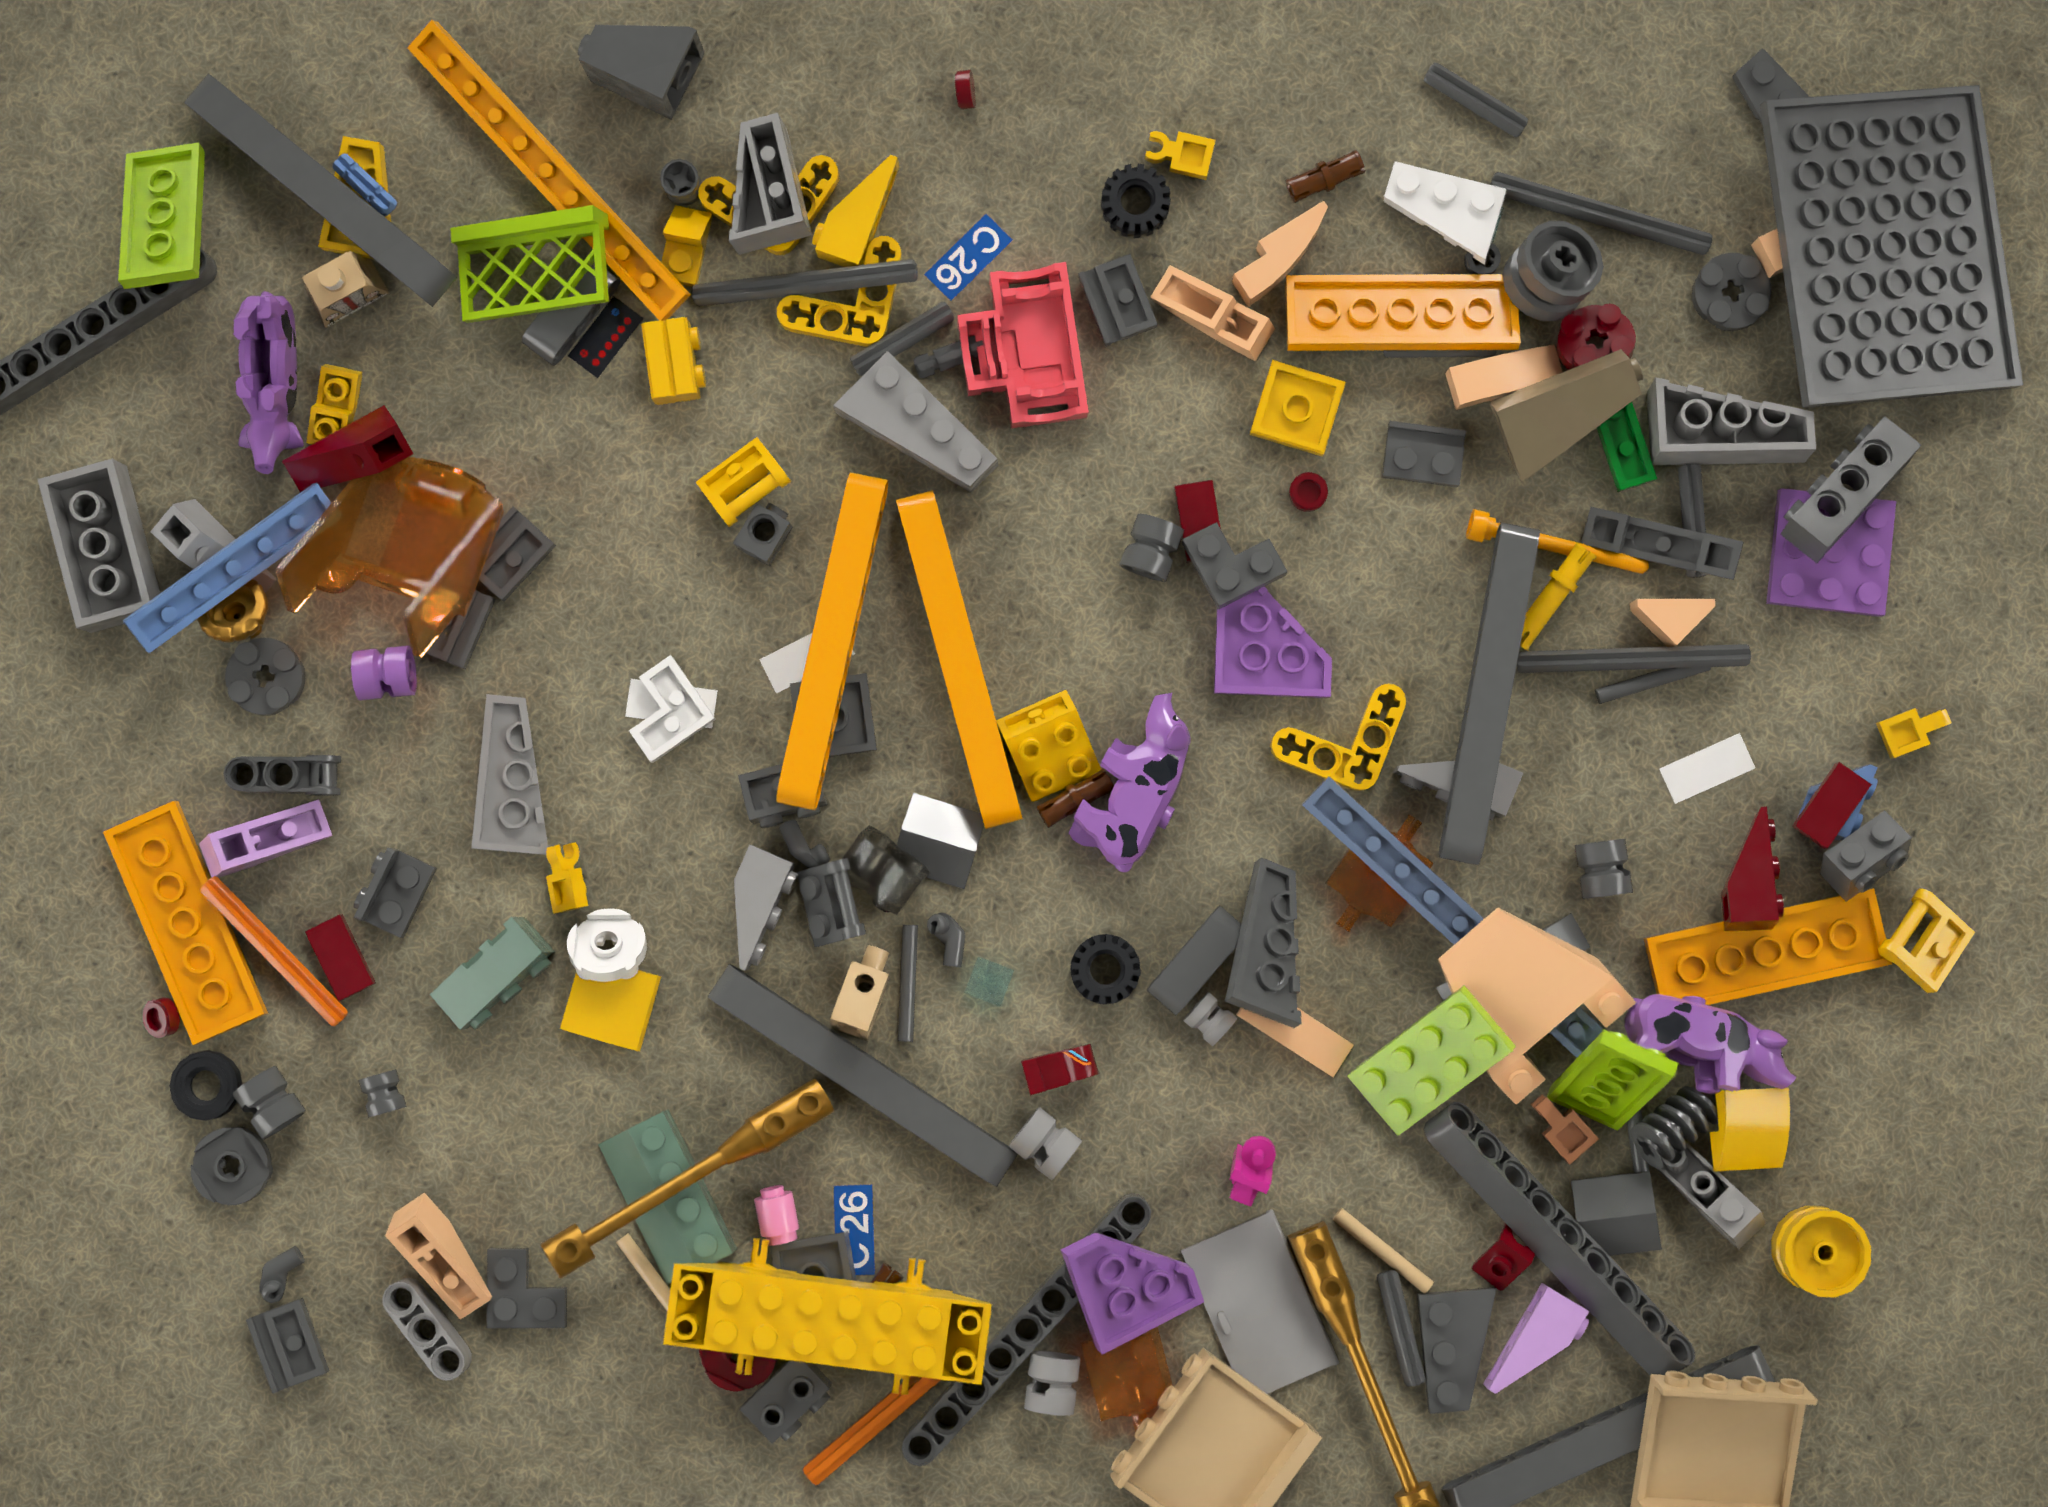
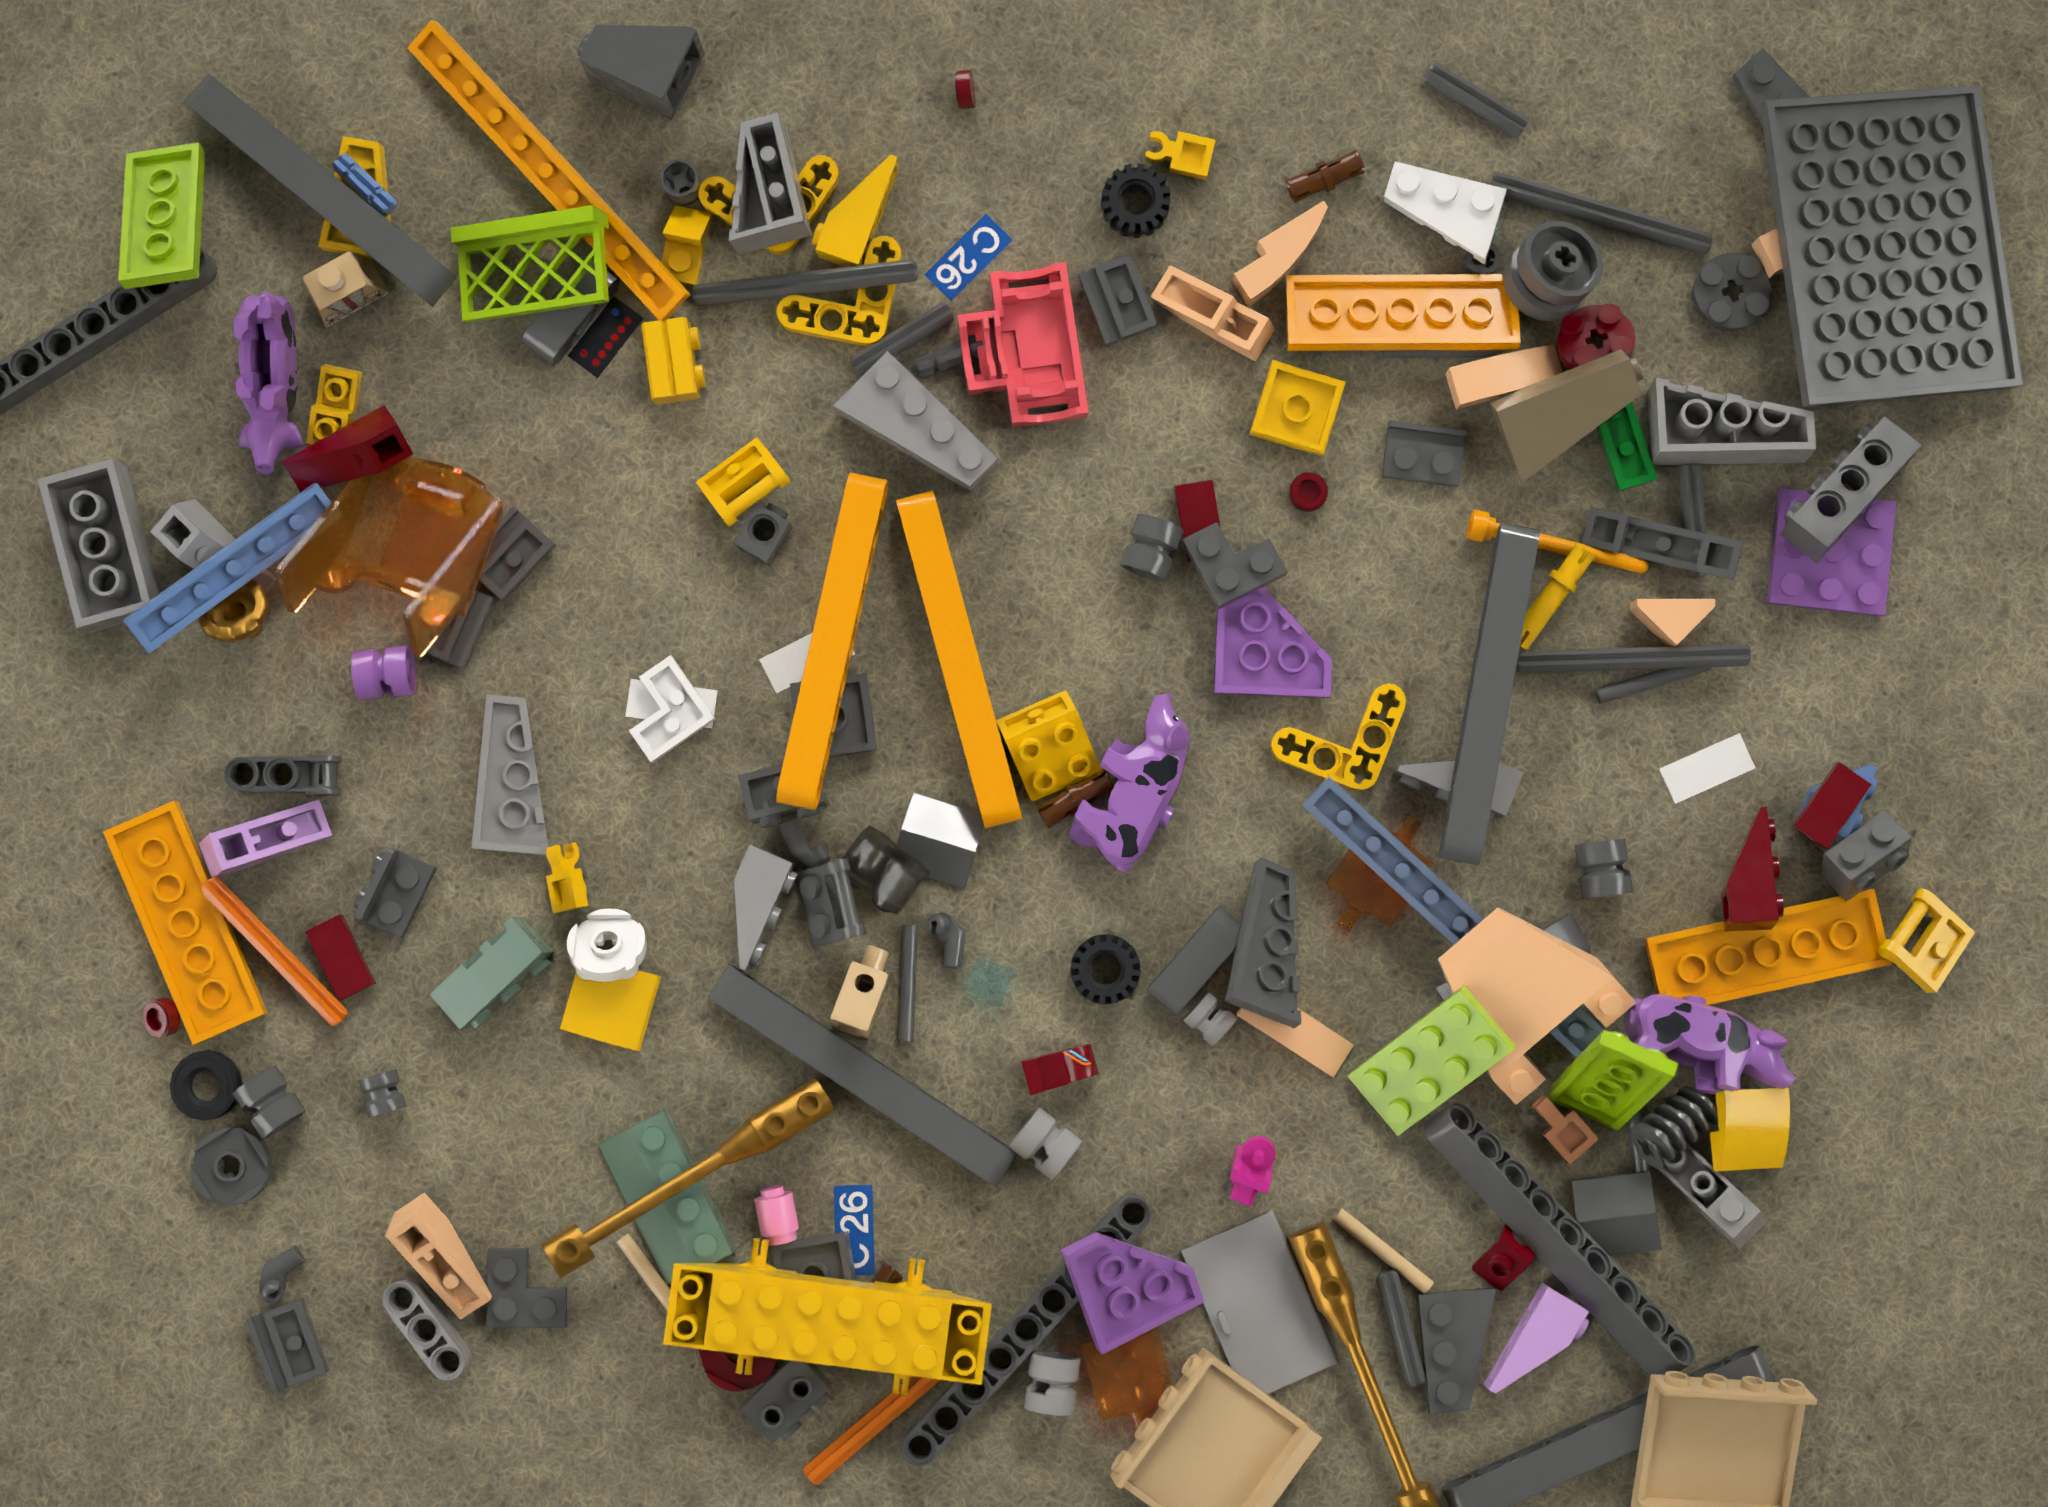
dark grey plate [225,638,305,715] -> none
yellow wheel [1771,1206,1871,1297] -> none
yellow plate [1876,708,1952,759] -> none

